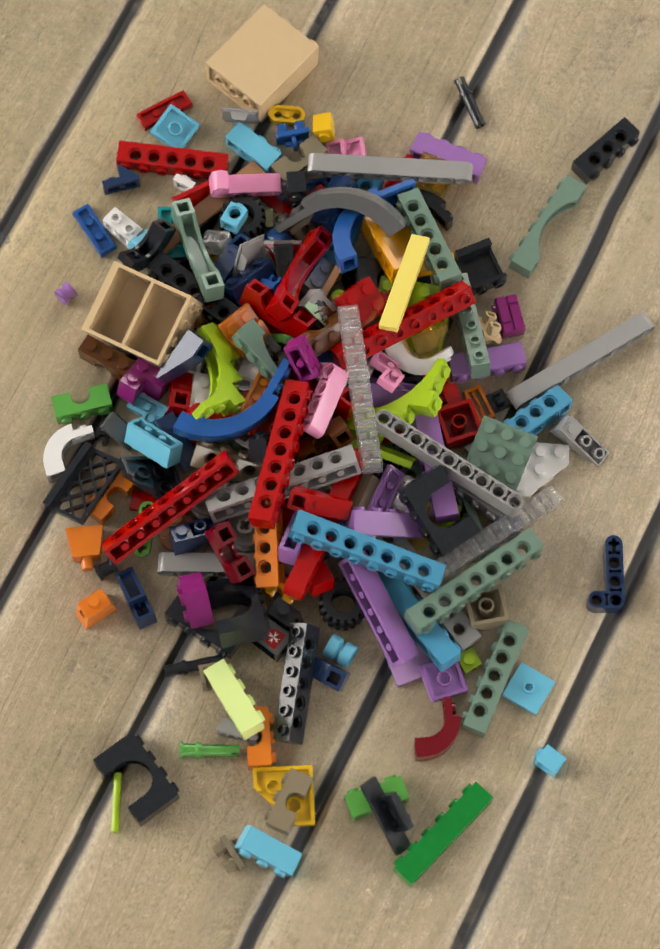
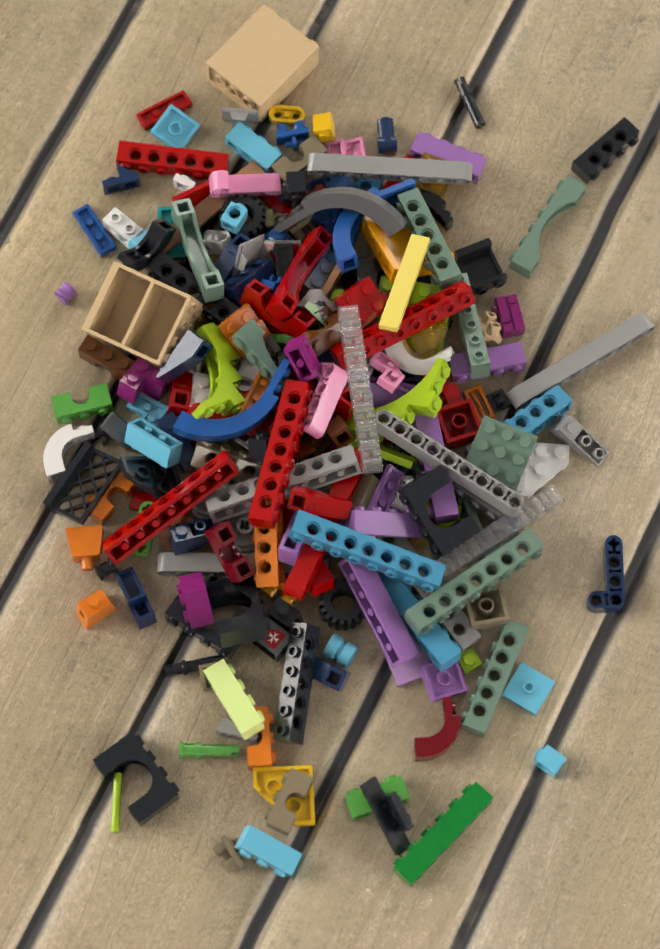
none -> dark blue piece [377,117,397,154]

